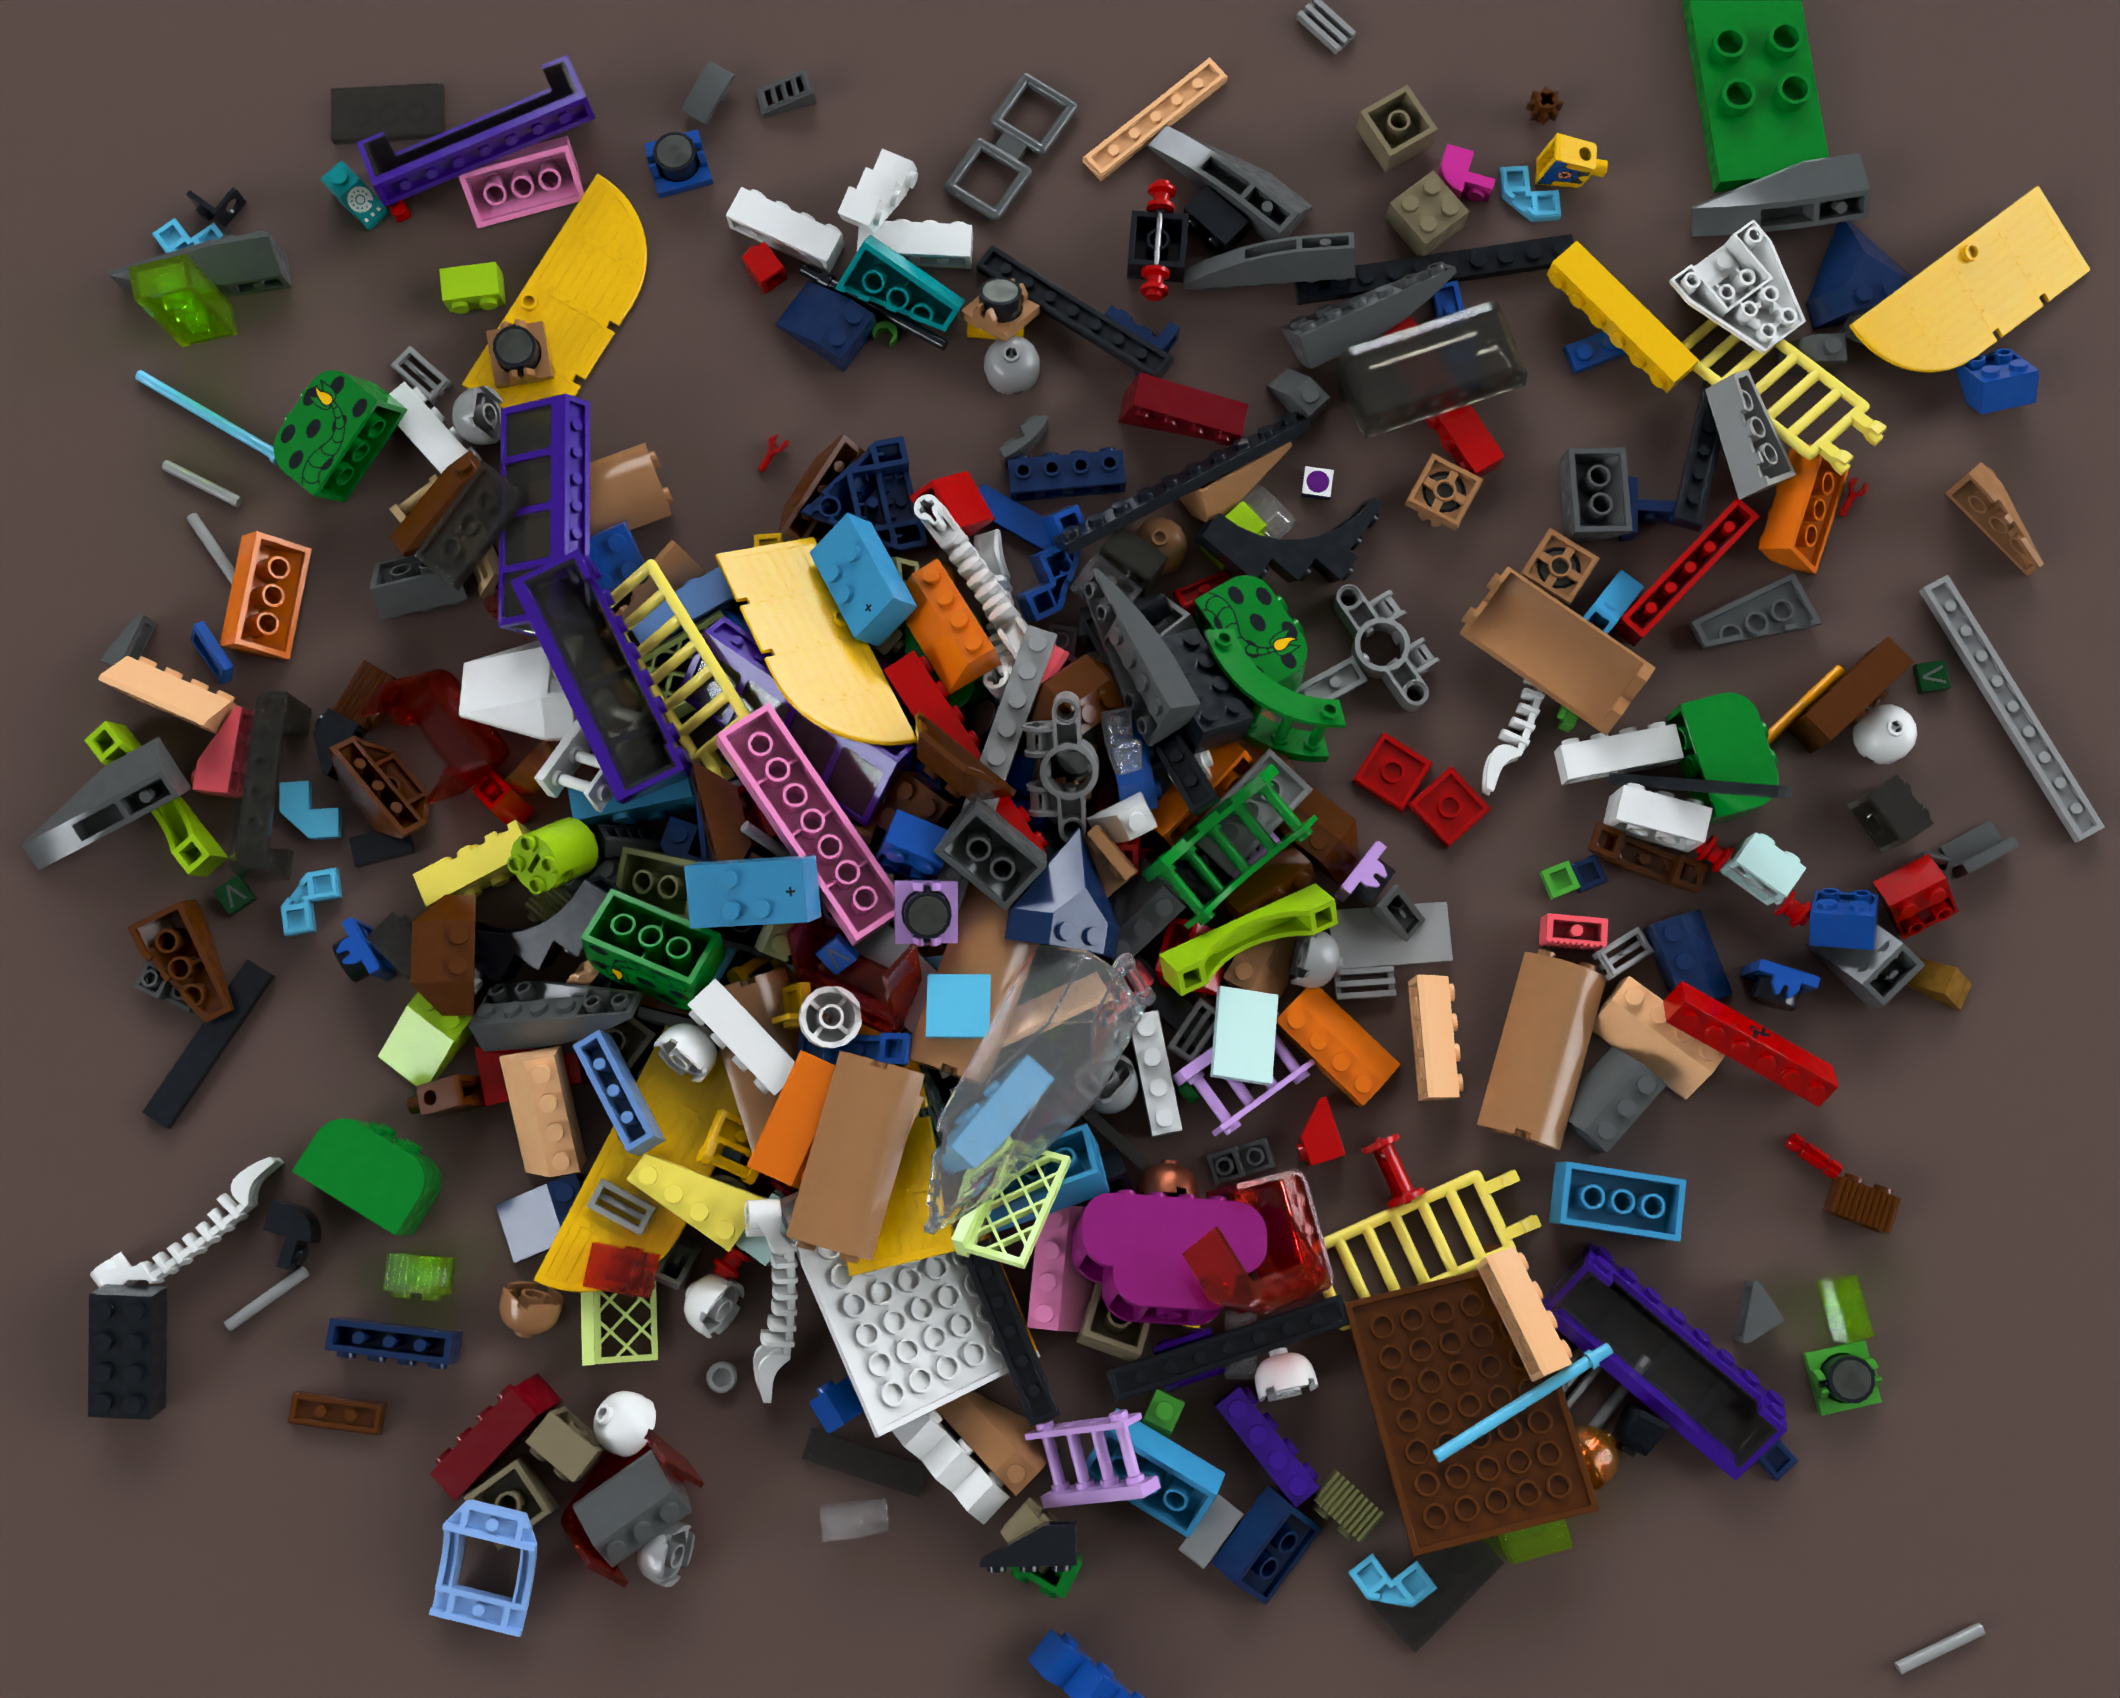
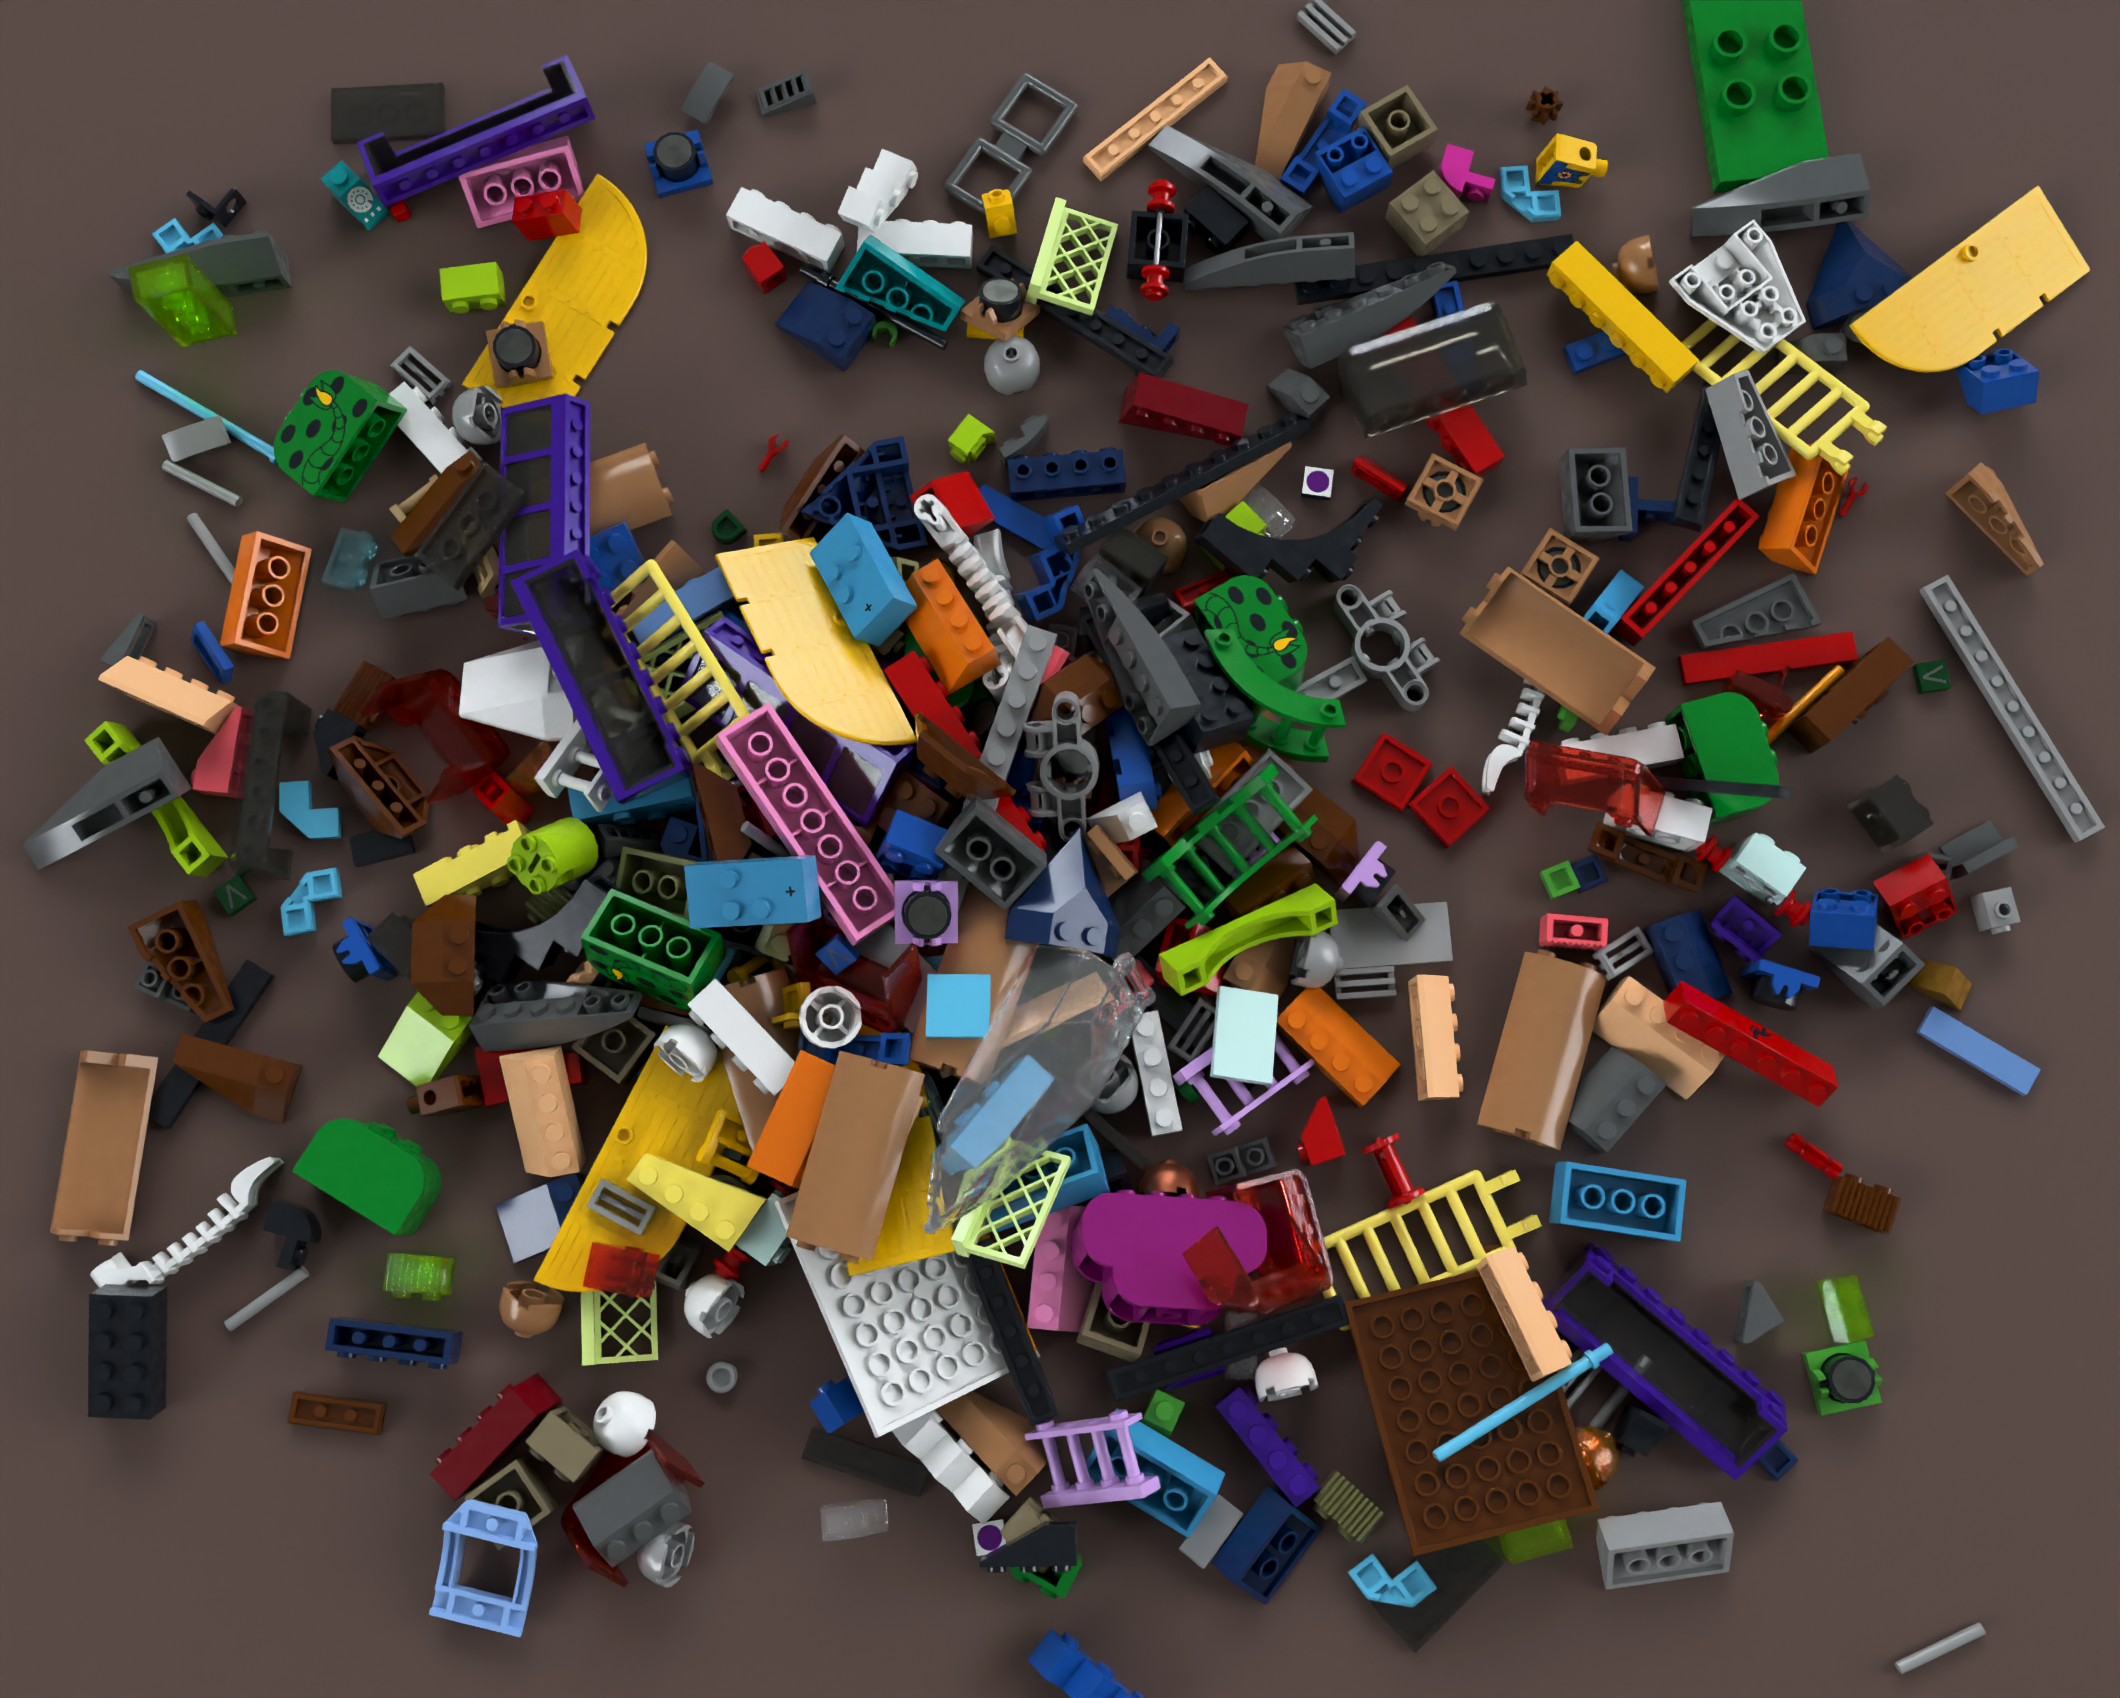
medium blue brick [572,1030,666,1156] -> none
white piece [744,1199,798,1403] -> none
clear slope [1101,707,1143,775] -> none
white cylinder [1853,704,1918,764] -> none
none -> medium nougat cylinder [50,1050,158,1246]
none -> light grey slope [161,416,231,463]
none -> reddish brown wedge [172,1033,303,1123]
none -> clear light blue bracket [321,528,377,593]
none -> red brick [512,189,582,241]
none -> dark green tile [711,509,748,545]
none -> lime window [948,414,995,464]
none -> tile [972,1518,1007,1556]
none -> yellow bracket [982,189,1017,238]
none -> yellowish green fence [1025,197,1118,316]
none -> medium nougat wedge [1255,61,1331,180]
none -> blue slope [1280,88,1367,195]
none -> blue slope [1315,126,1393,214]
none -> red slope [1350,455,1409,501]
none -> clear red windscreen [1524,741,1666,836]
none -> light grey slope [1596,1502,1734,1590]
none -> medium nougat cylinder [1612,235,1659,294]
none -> red tile [1678,631,1858,686]
none -> dark purple bracket [1710,894,1782,962]
none -> clear red piece [1721,665,1794,721]
none -> medium blue tile [1915,1006,2041,1096]
none -> light grey brick [1970,887,2021,935]

